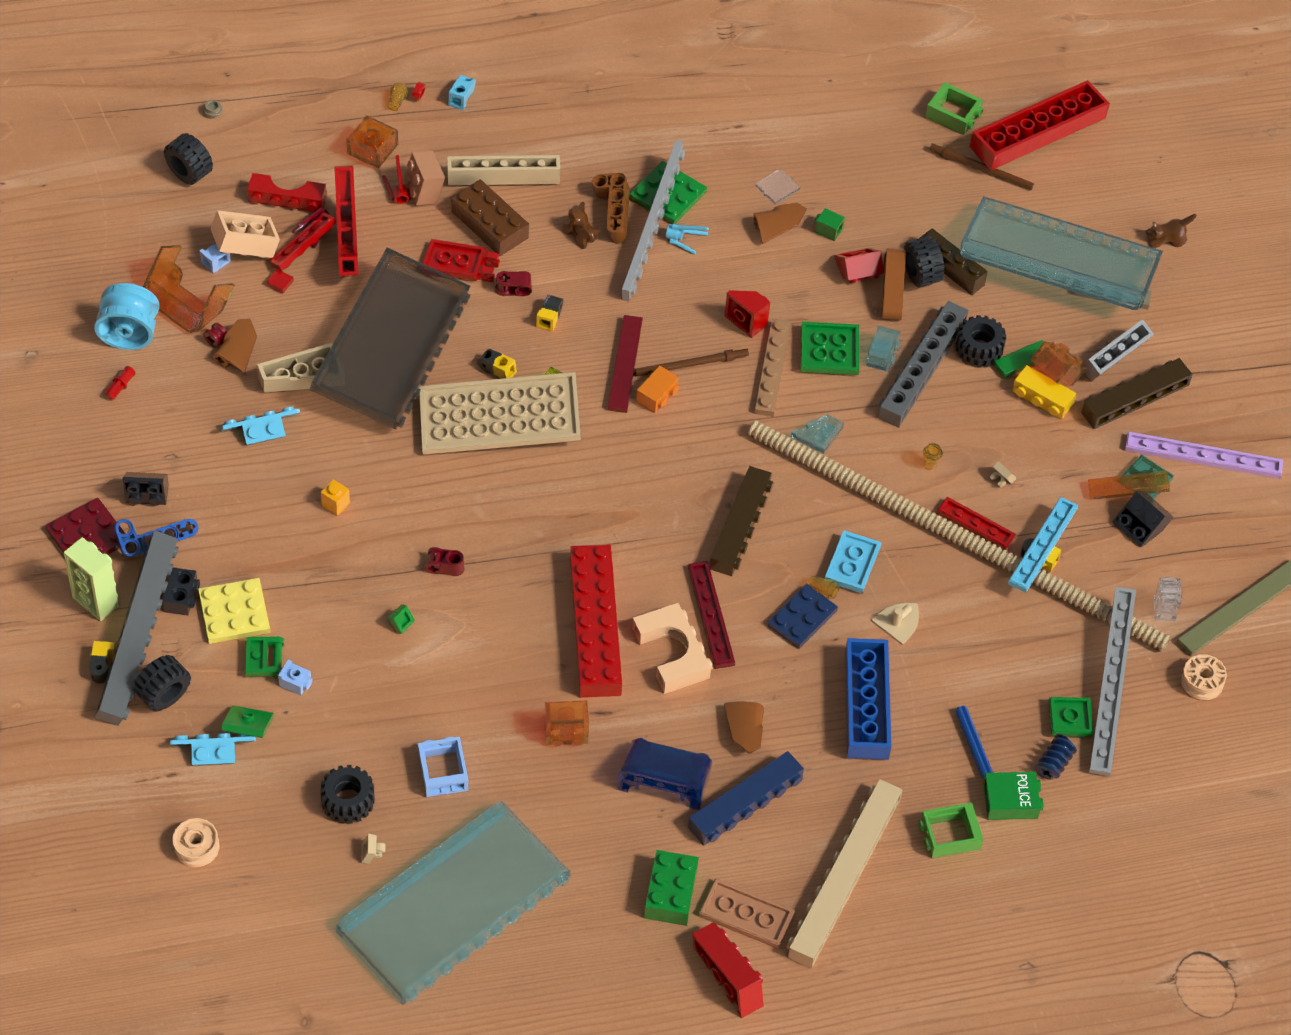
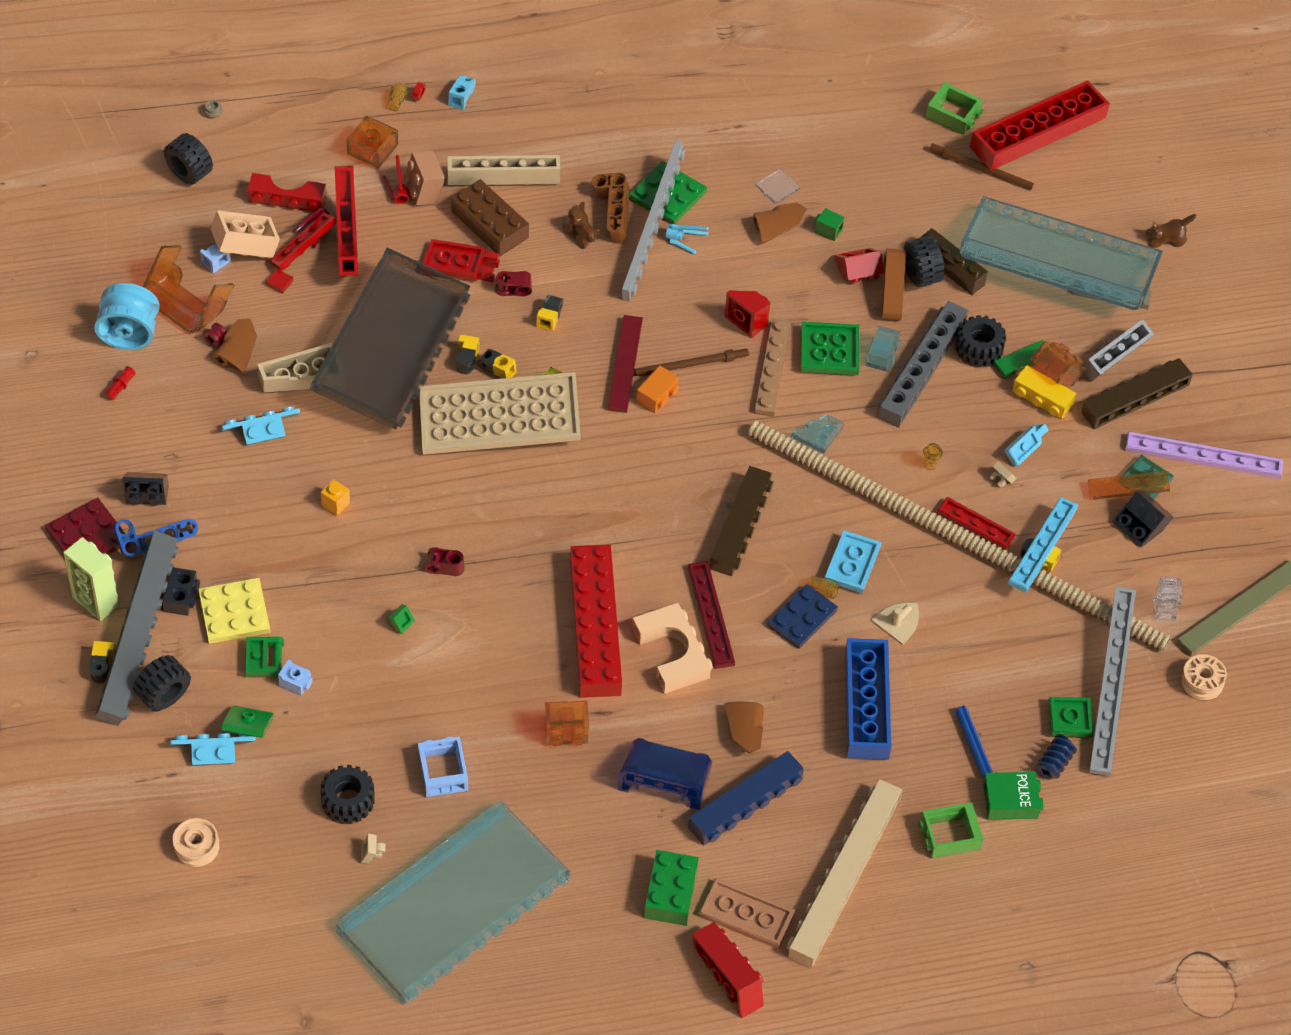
none -> leg [456,334,479,374]
none -> medium azure hinge [1004,423,1049,466]

